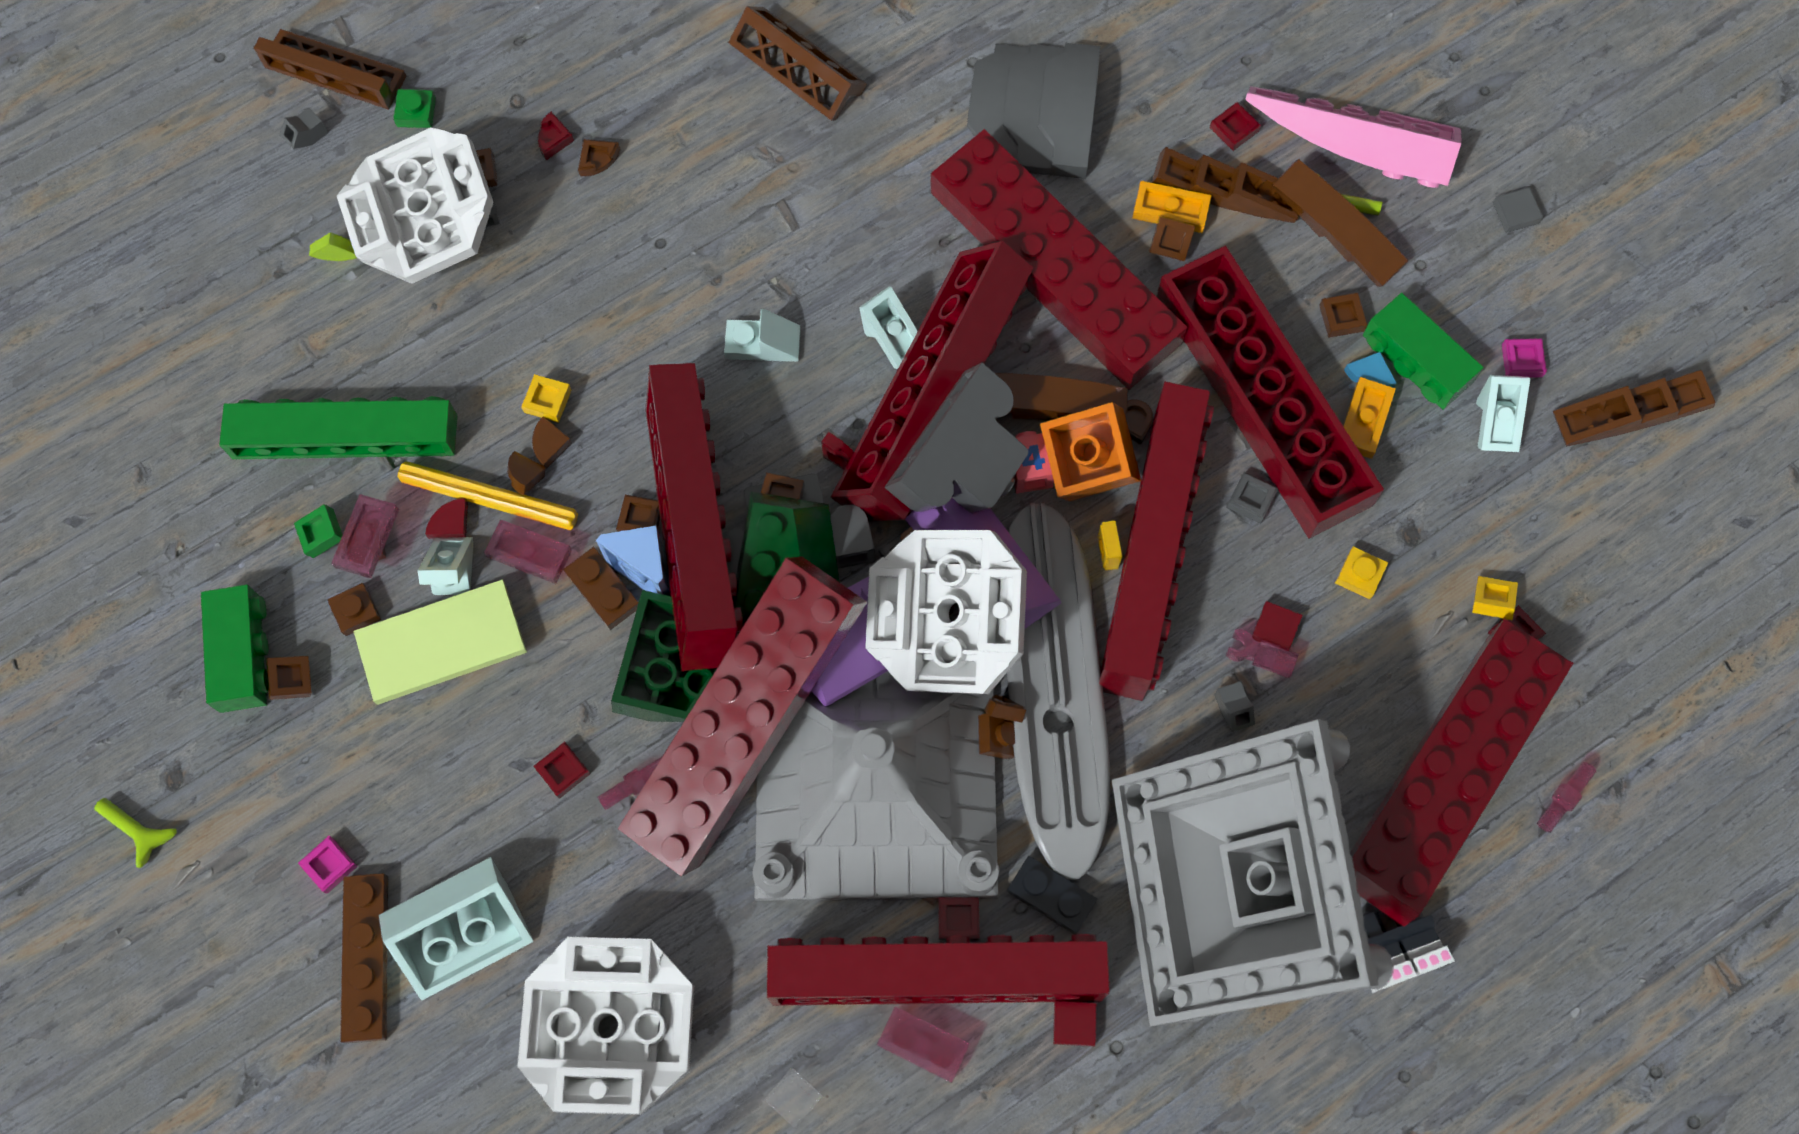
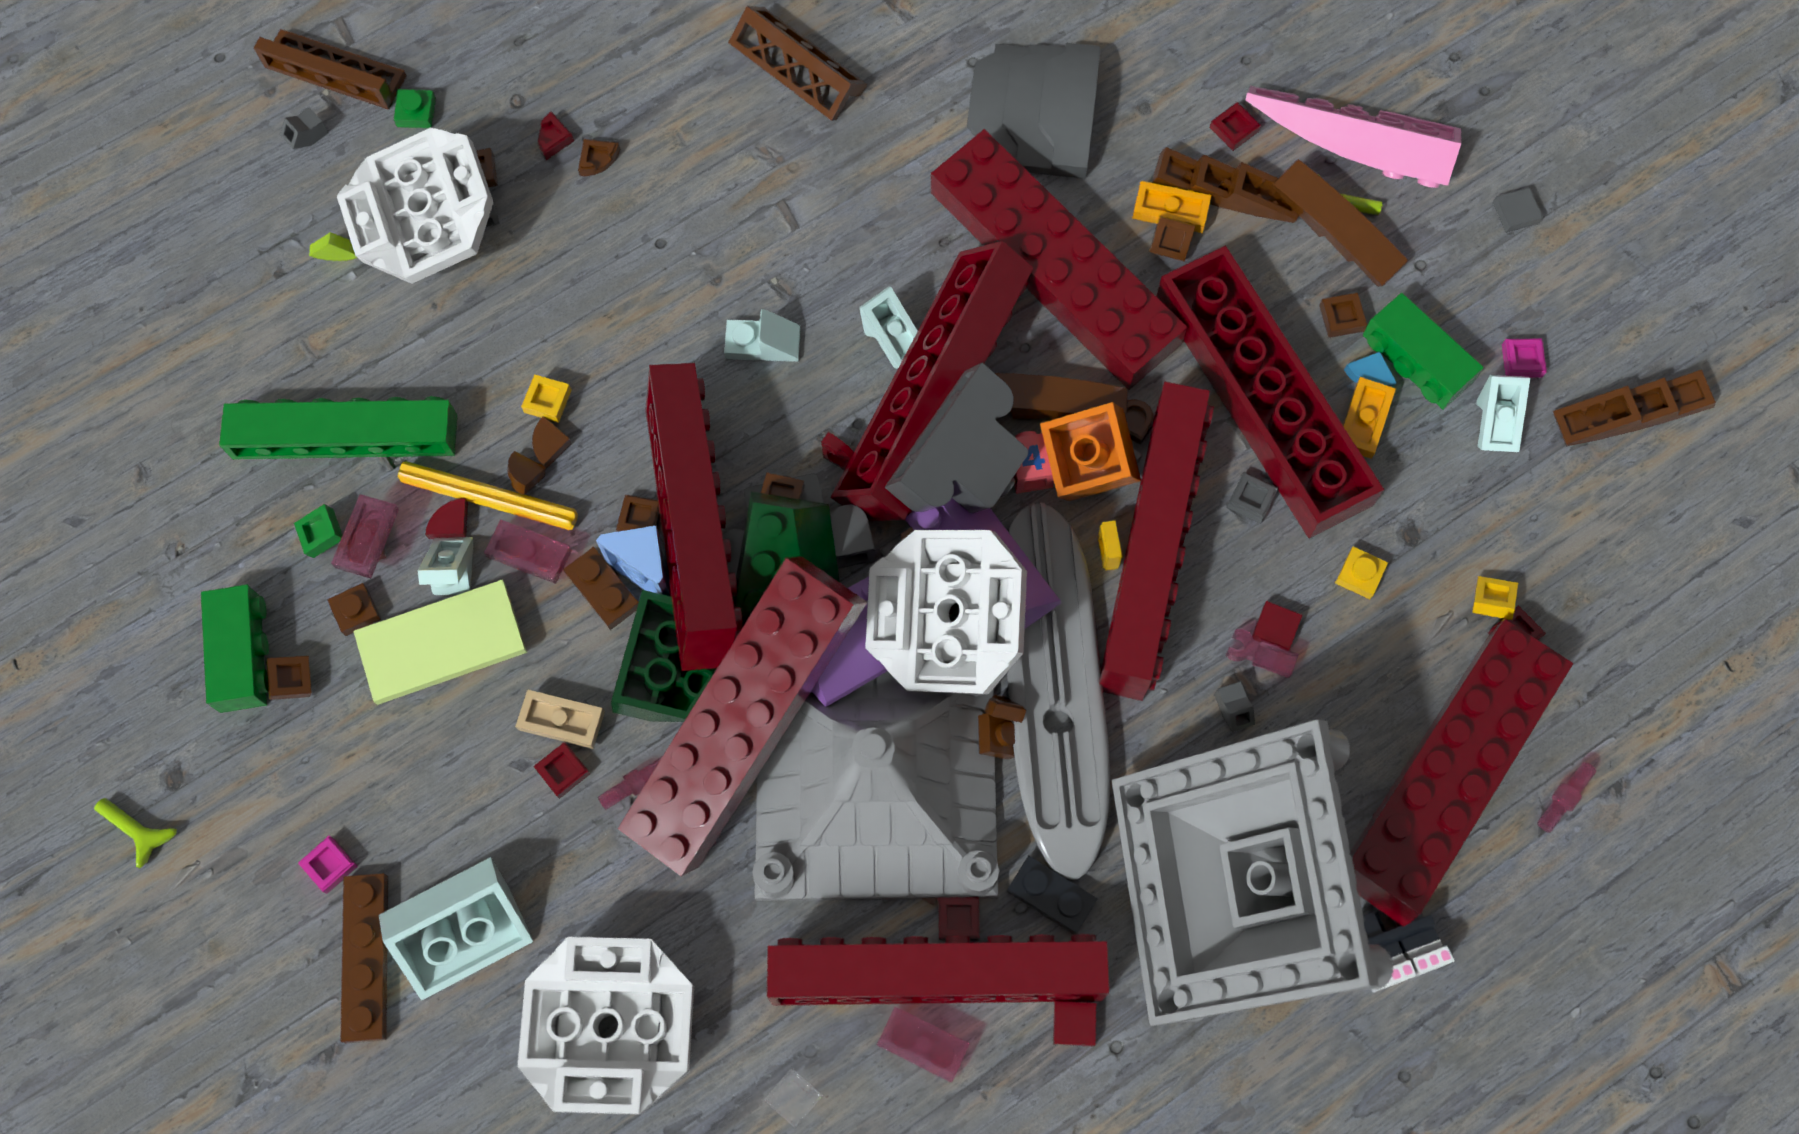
none -> tan plate [515,689,605,749]

